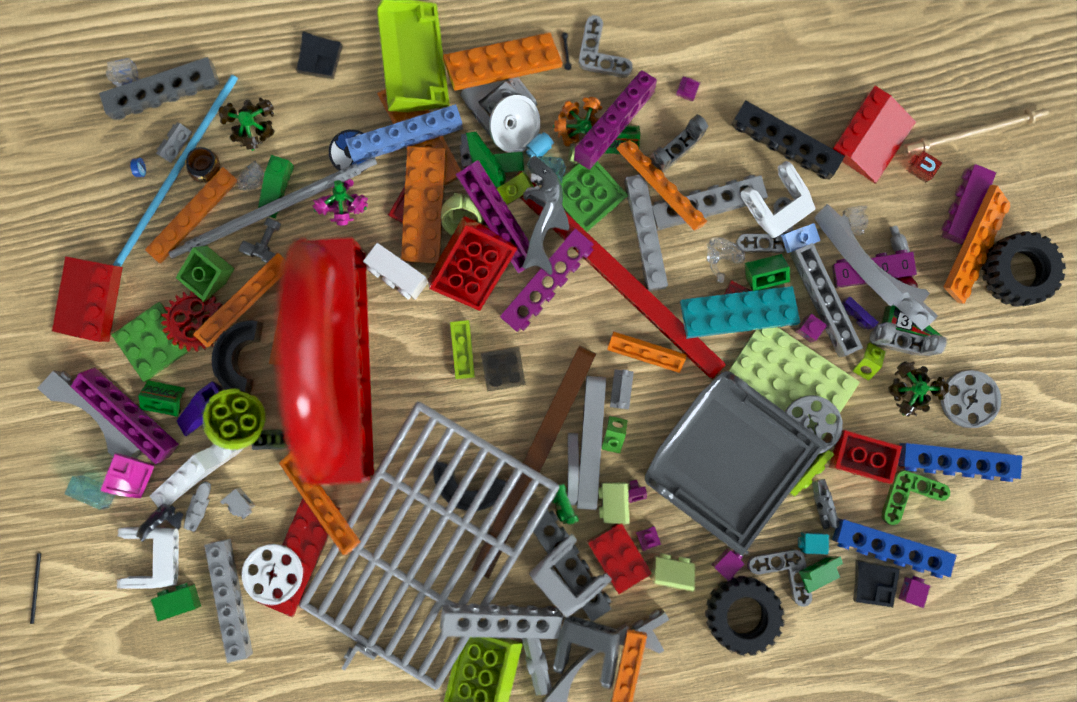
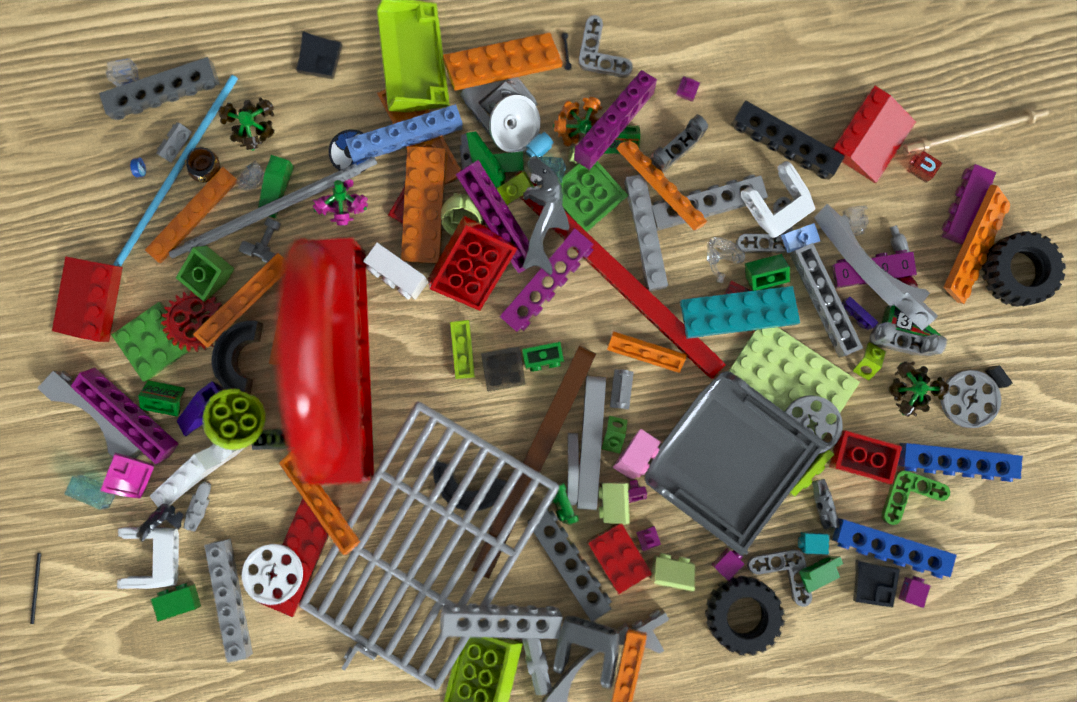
light grey brick [220,488,255,519] -> none
light grey connector [529,534,611,617] -> none
magenta brick [795,314,827,343] -> none
none -> green brick [522,342,564,372]
none -> bright pink brick [613,429,660,480]
none -> black piece [985,365,1013,388]

